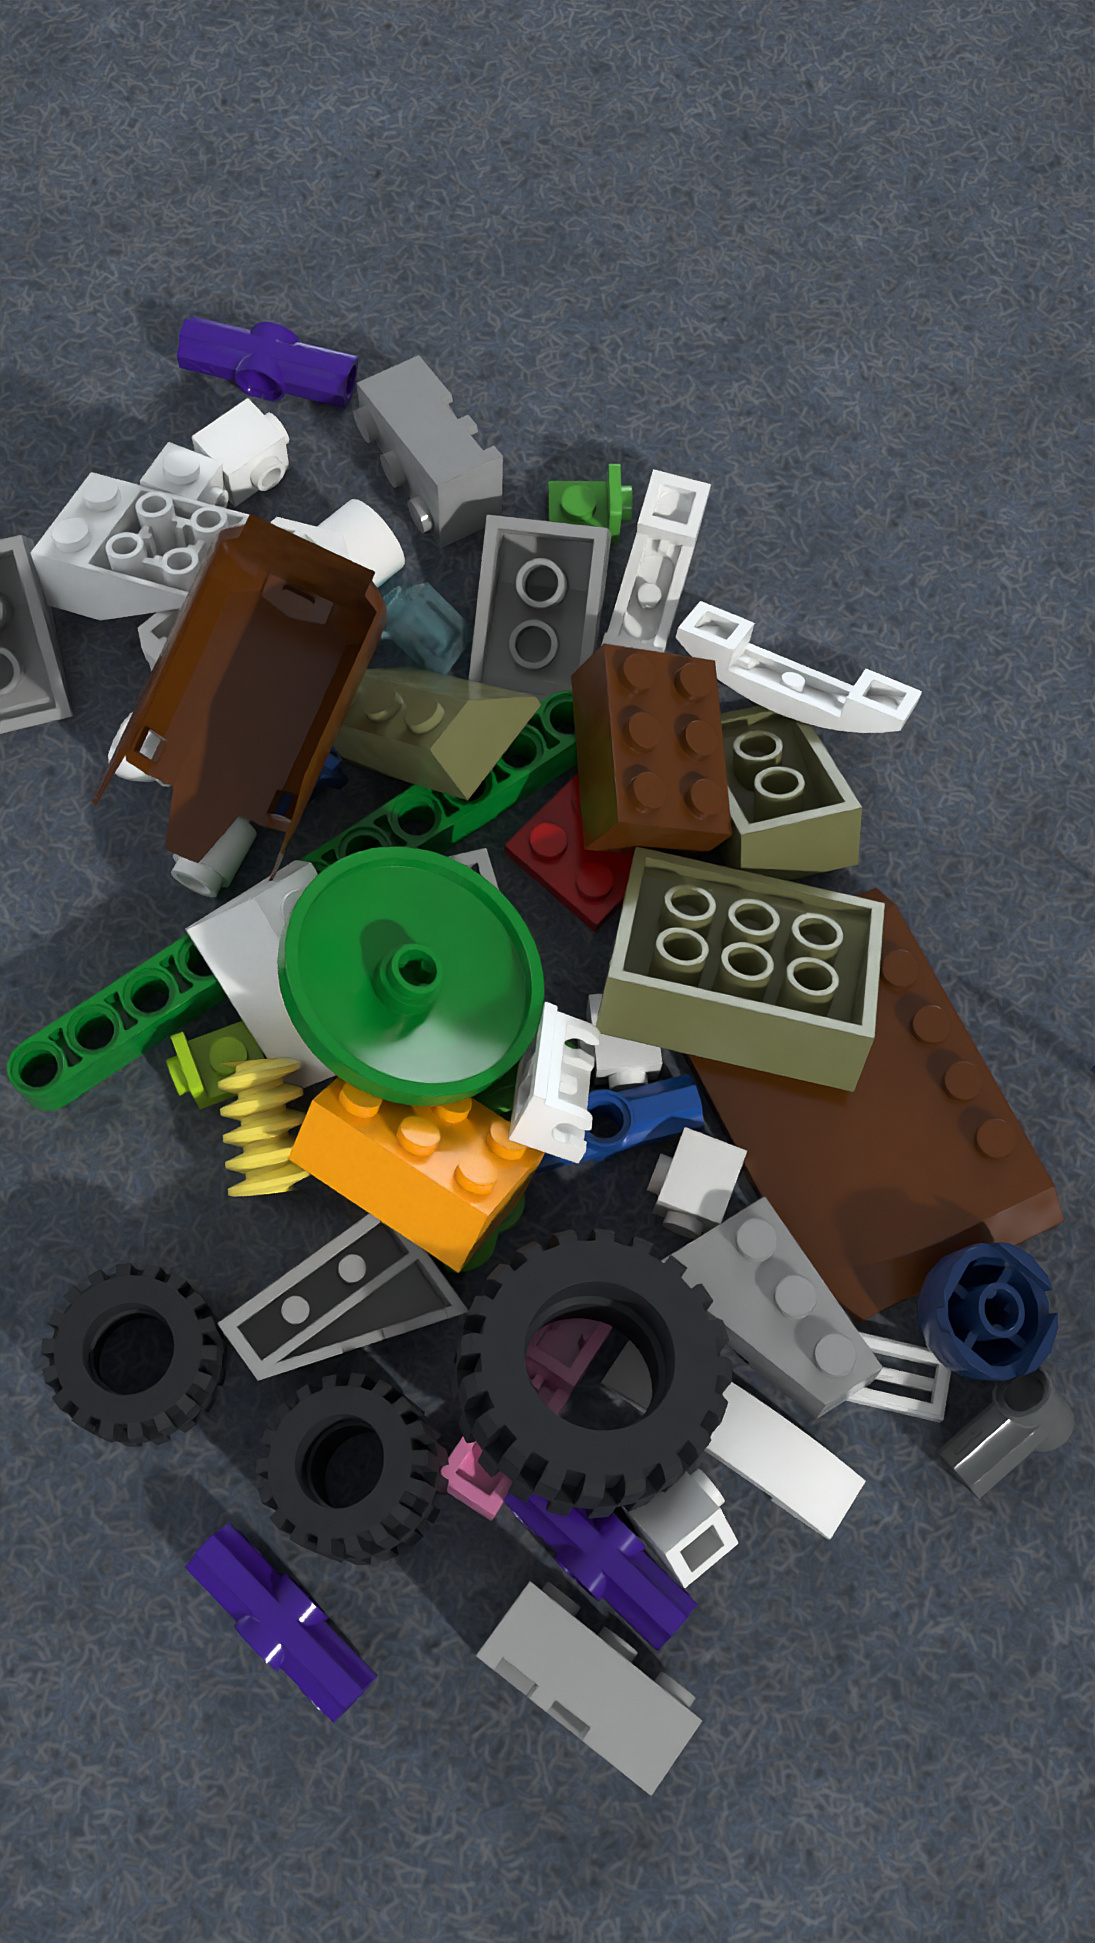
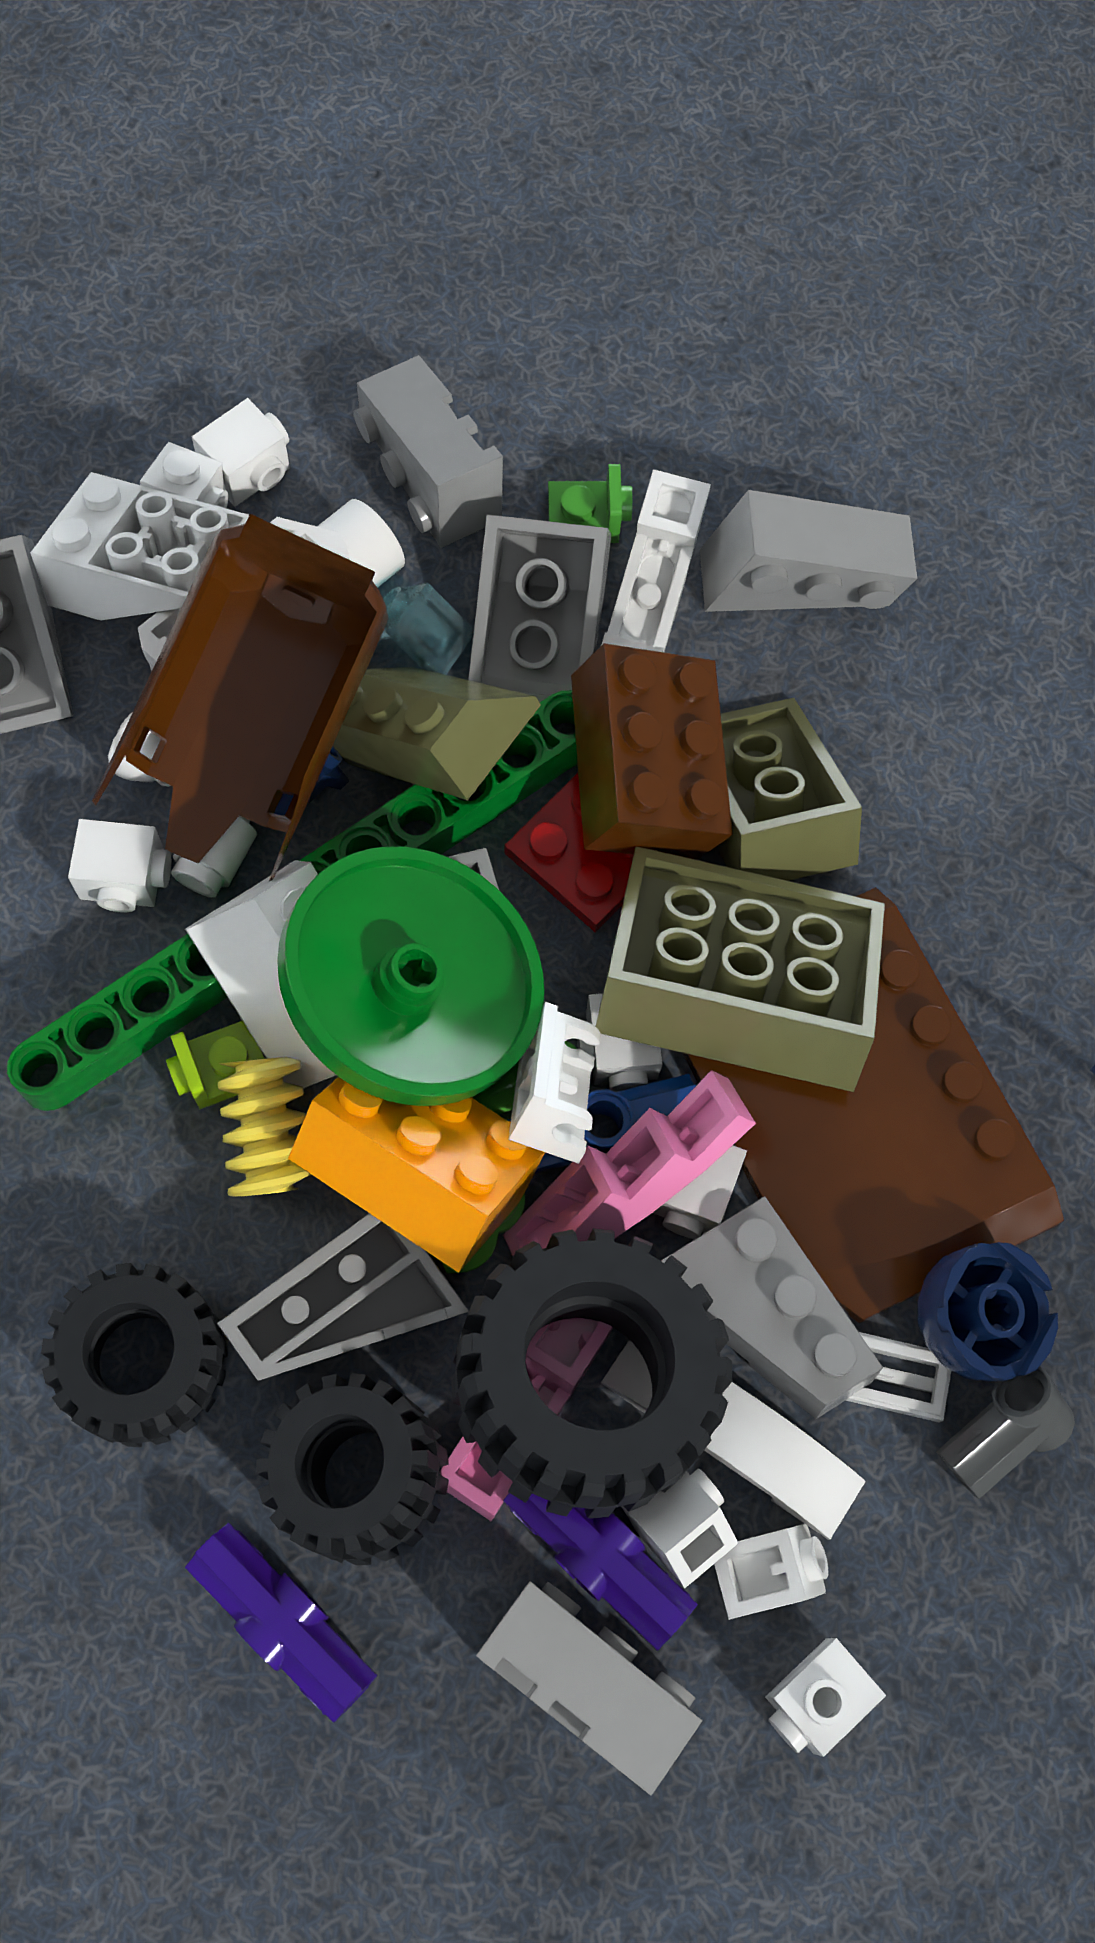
dark purple piece [177,316,358,408] -> none
white slope [676,601,922,733] -> none
none -> white brick [68,819,171,913]
none -> bright pink slope [503,1070,756,1256]
none -> light grey wedge [700,490,917,612]
none -> white bracket [714,1524,828,1620]
none -> white brick [765,1638,886,1757]

